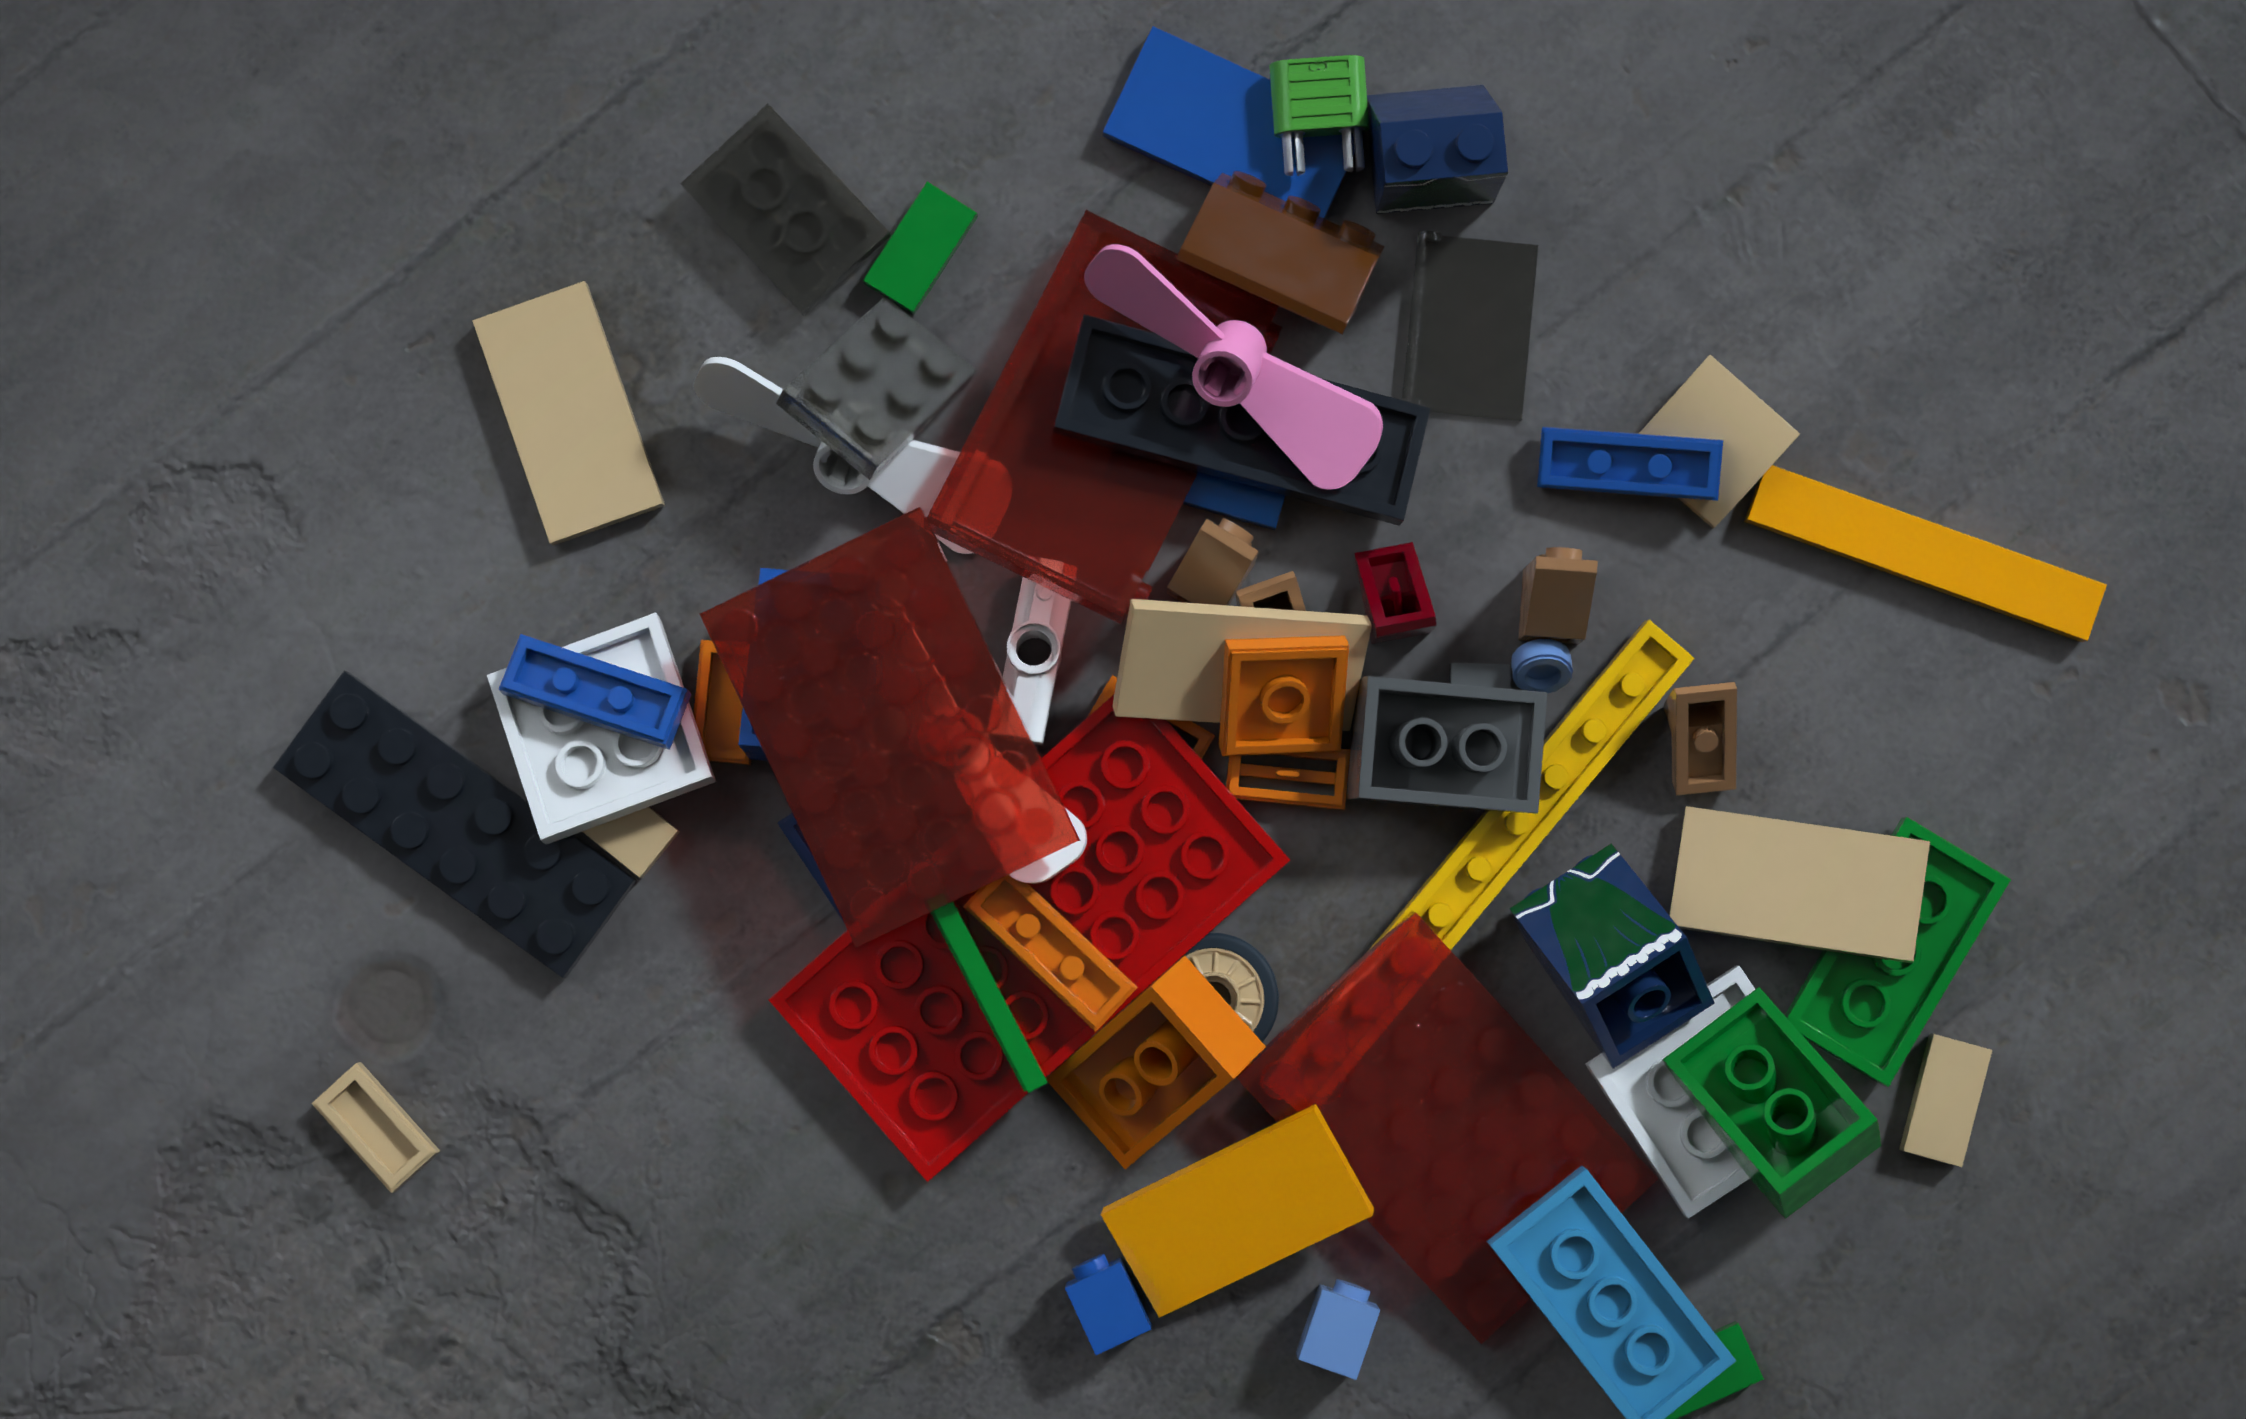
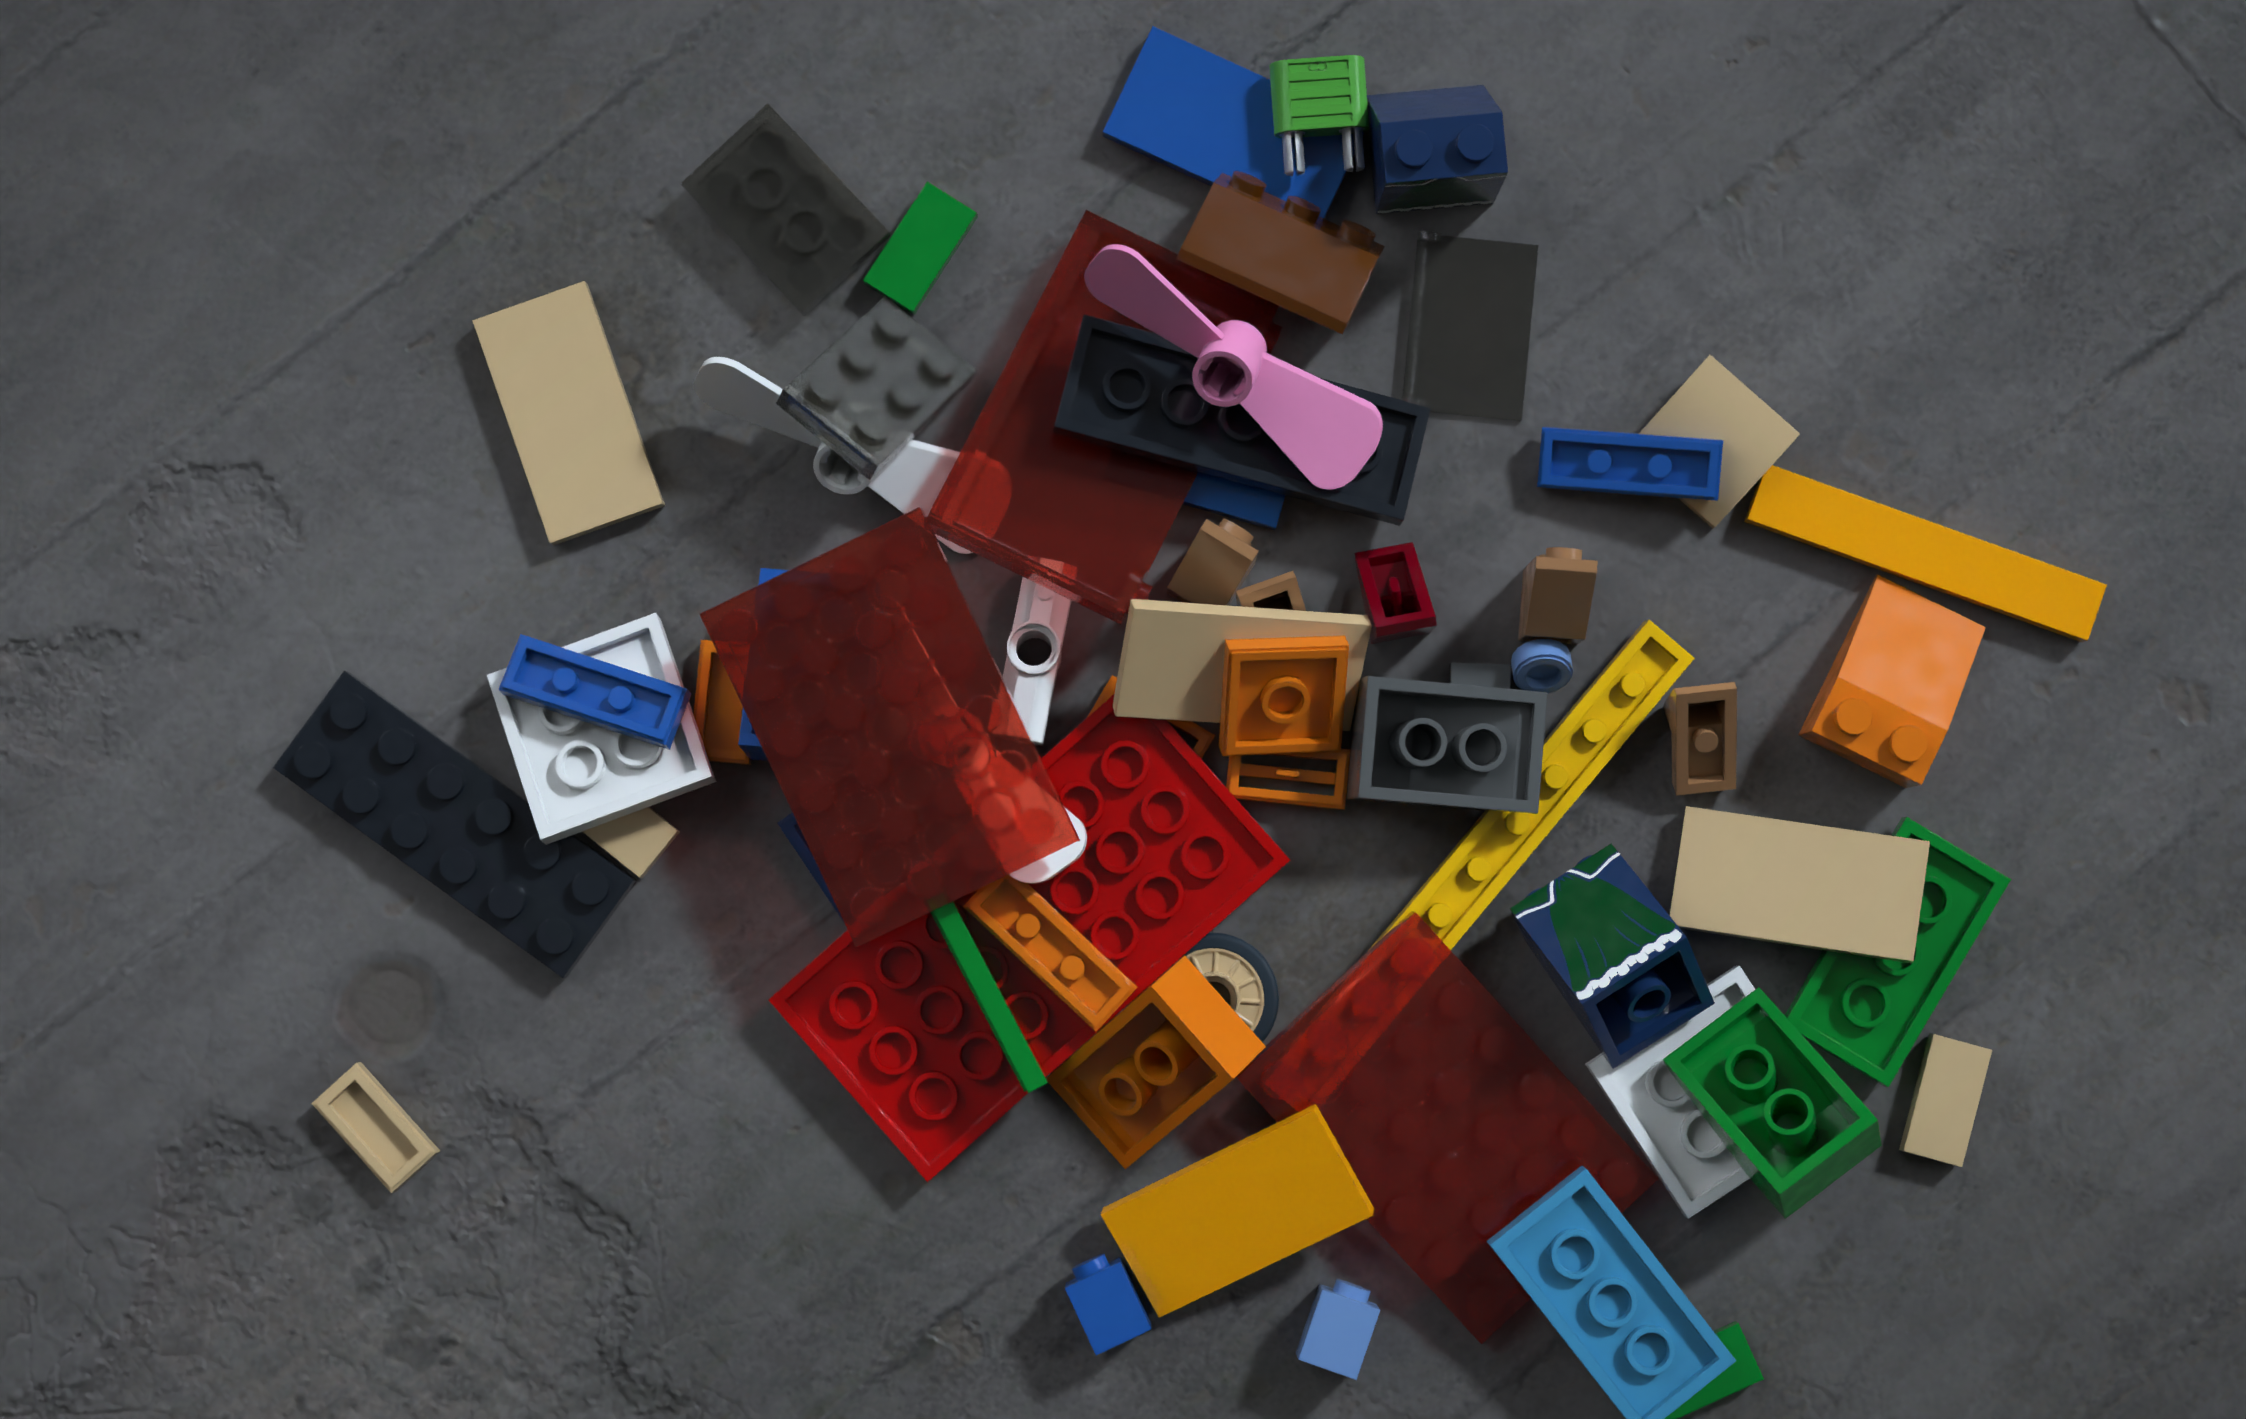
none -> orange slope [1798,575,1986,788]

